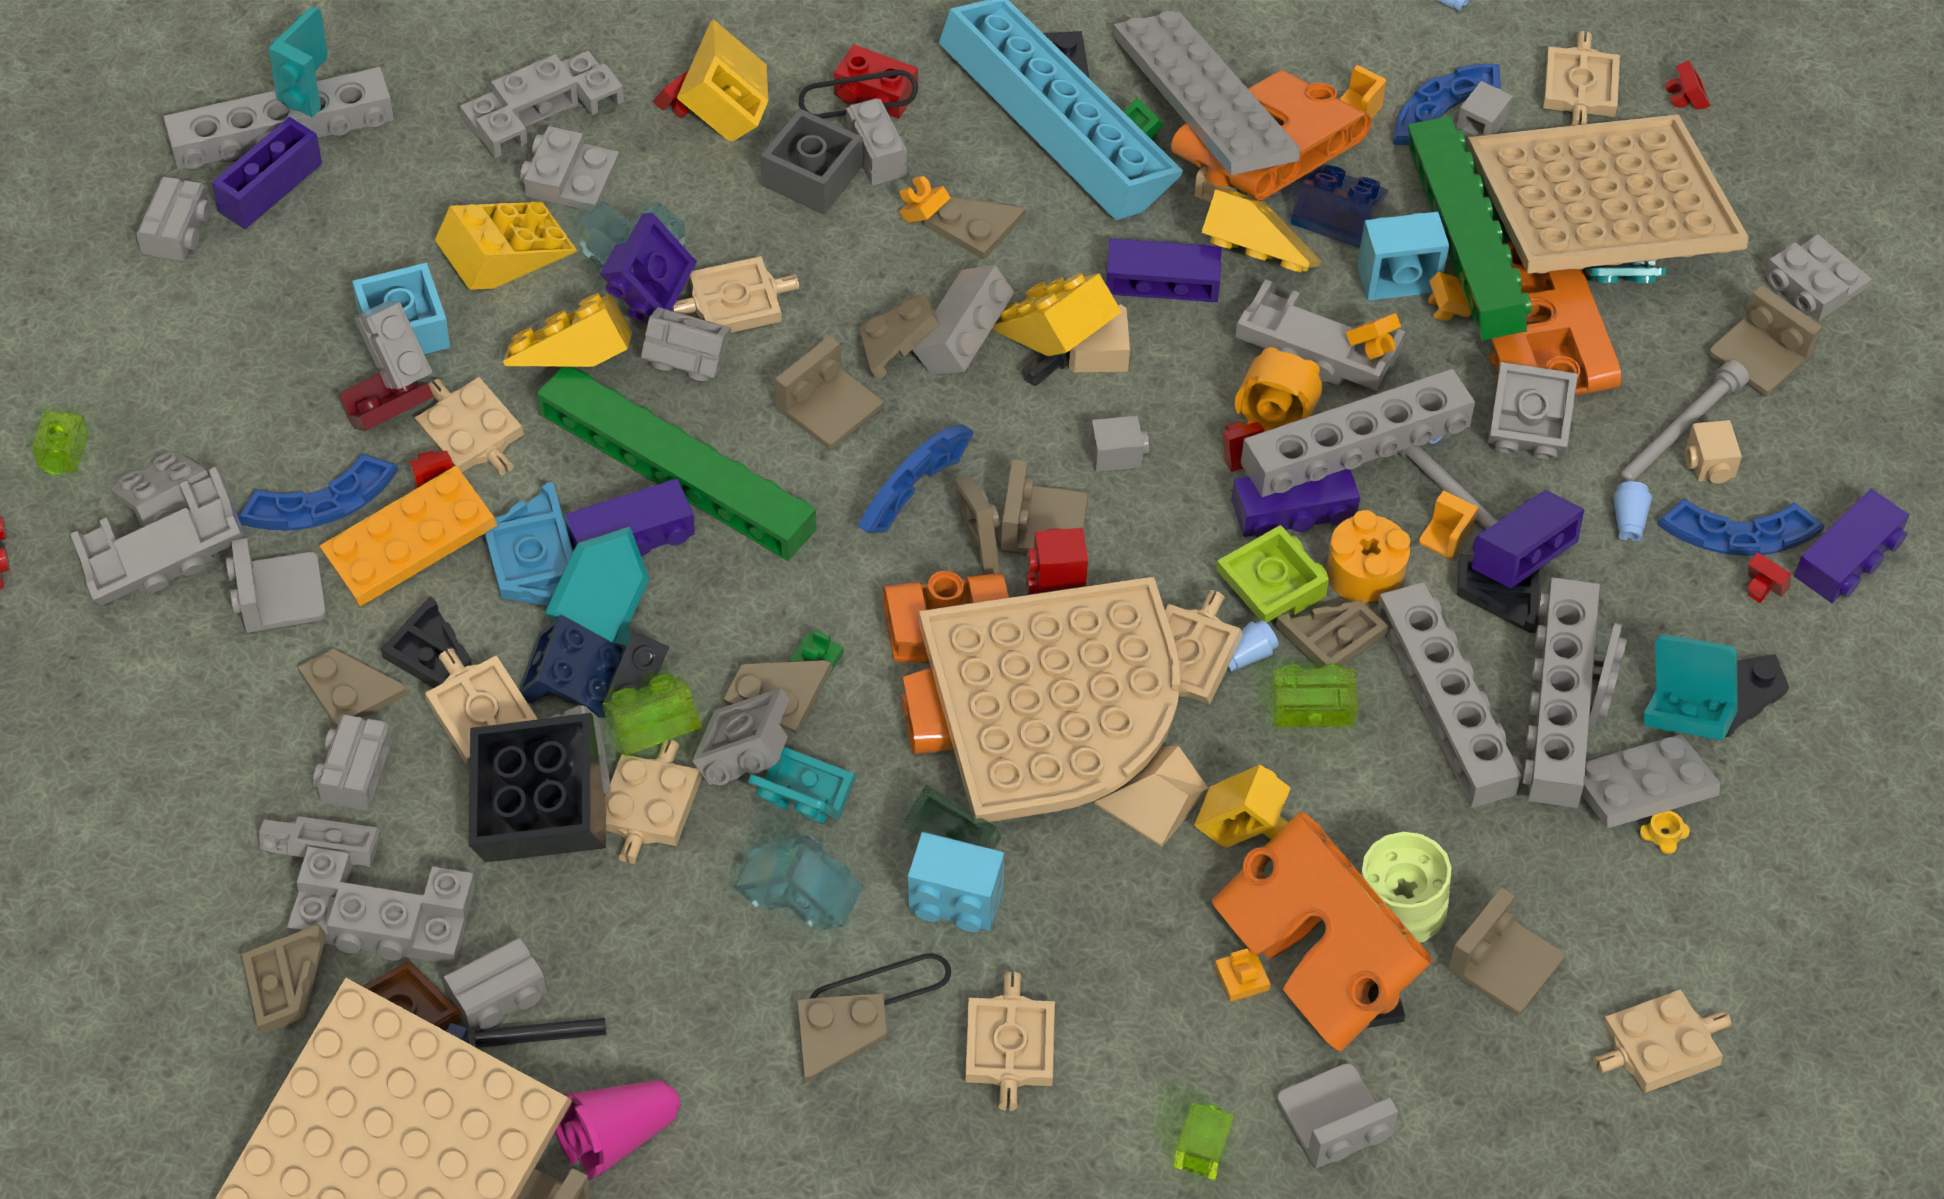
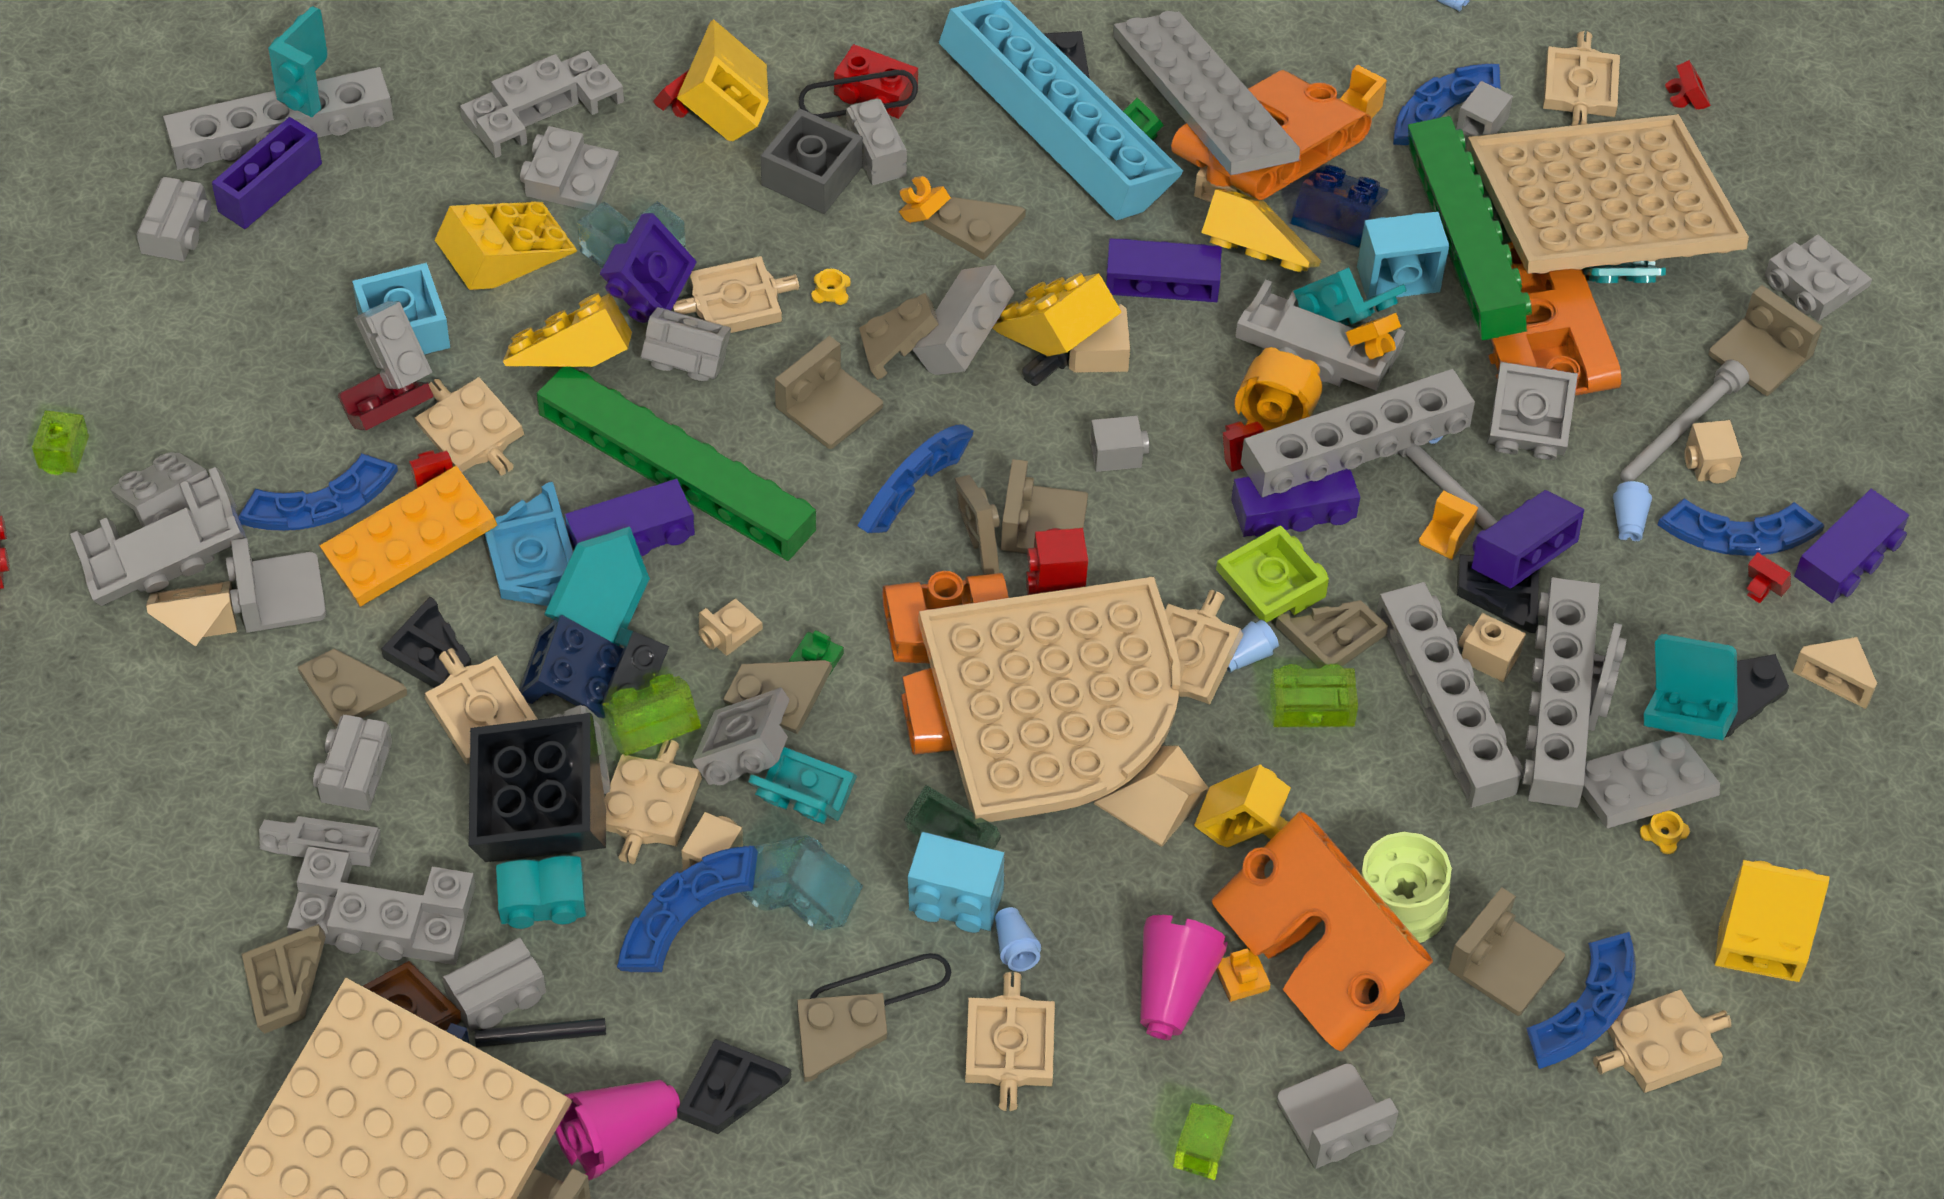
light orange brick [1326,510,1410,604] -> none
light orange tile [1428,272,1471,320] -> none
none -> tan slope [146,581,237,646]
none -> teal brick [496,856,586,929]
none -> blue tile [617,846,758,972]
none -> black wing [677,1039,791,1134]
none -> tan brick [682,812,743,870]
none -> tan bracket [699,598,763,656]
none -> yellow plate [811,269,851,305]
none -> light blue cone [995,907,1041,972]
none -> dark pink cone [1140,915,1228,1040]
none -> teal bracket [1293,267,1407,325]
none -> tan brick [1458,613,1526,682]
none -> blue tile [1526,932,1636,1069]
none -> yellow slope [1715,860,1830,982]
none -> tan slope [1793,637,1877,709]

